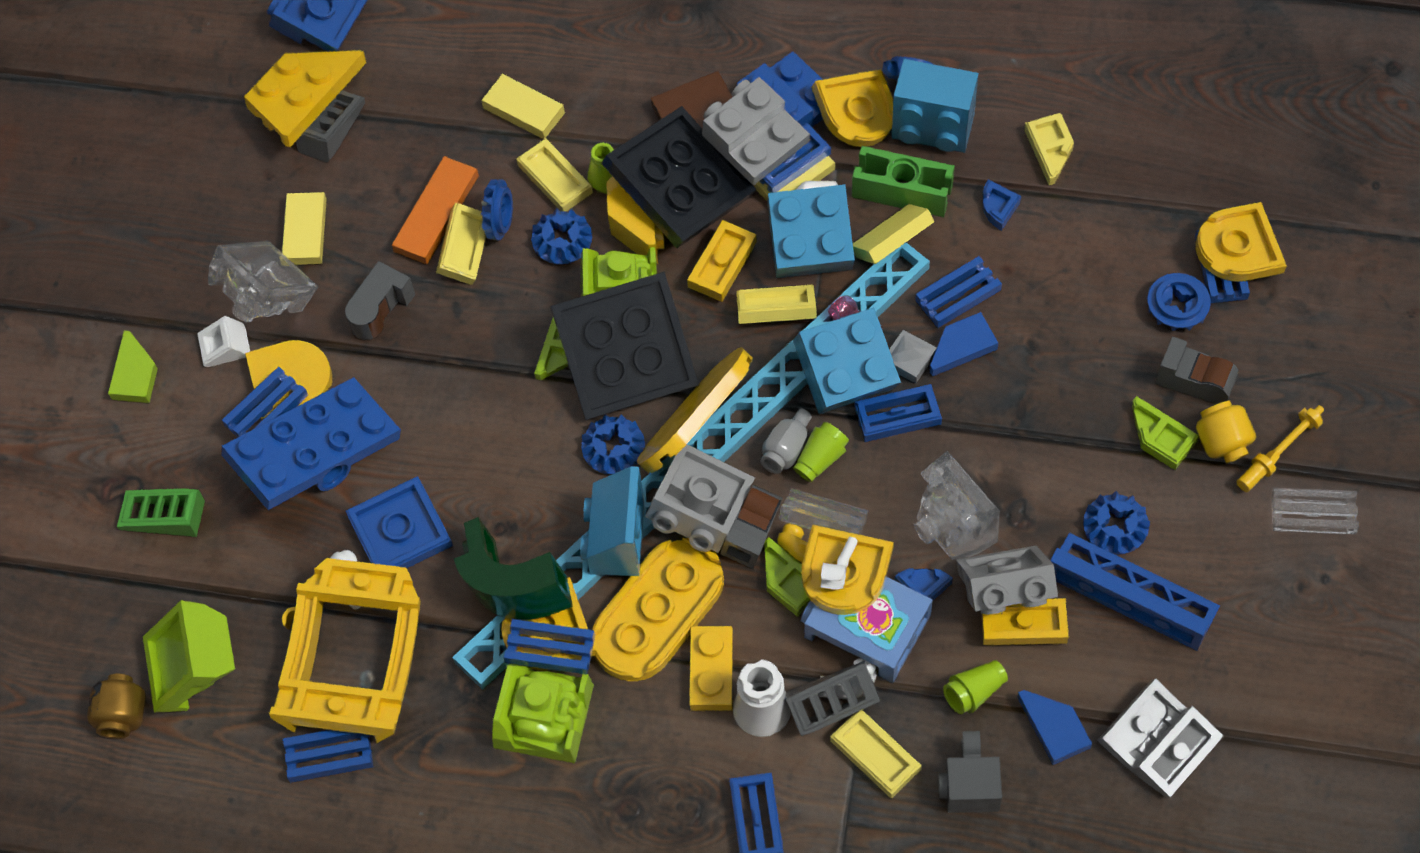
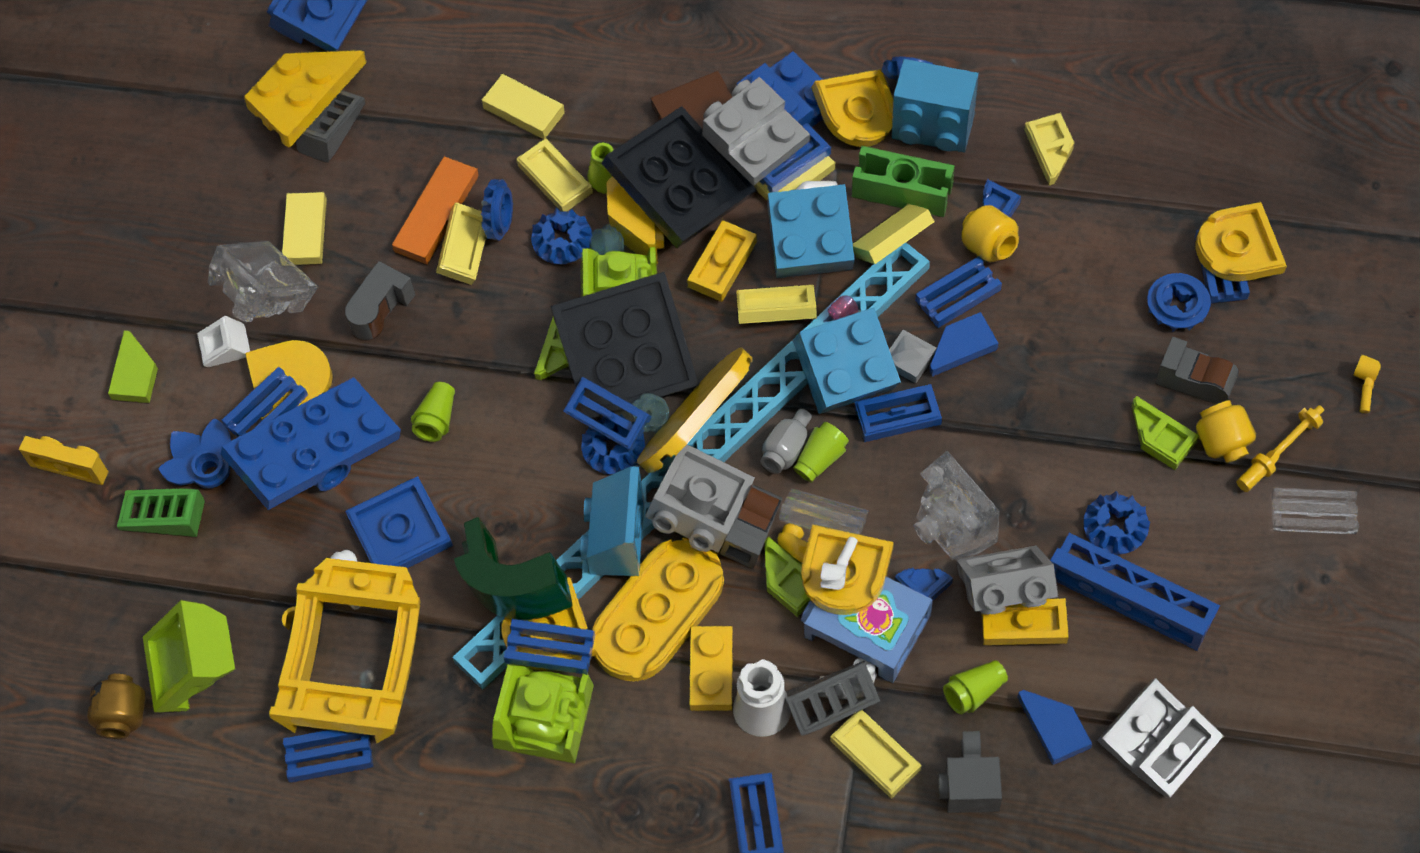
none -> yellow plate [19,436,108,485]
none -> blue plate [159,419,232,488]
none -> lime cone [411,382,455,442]
none -> blue tile [563,377,652,451]
none -> clear light blue plate [591,224,624,255]
none -> clear light blue plate [632,393,669,432]
none -> yellow head [962,205,1019,263]
none -> yellow hand [1353,355,1381,413]

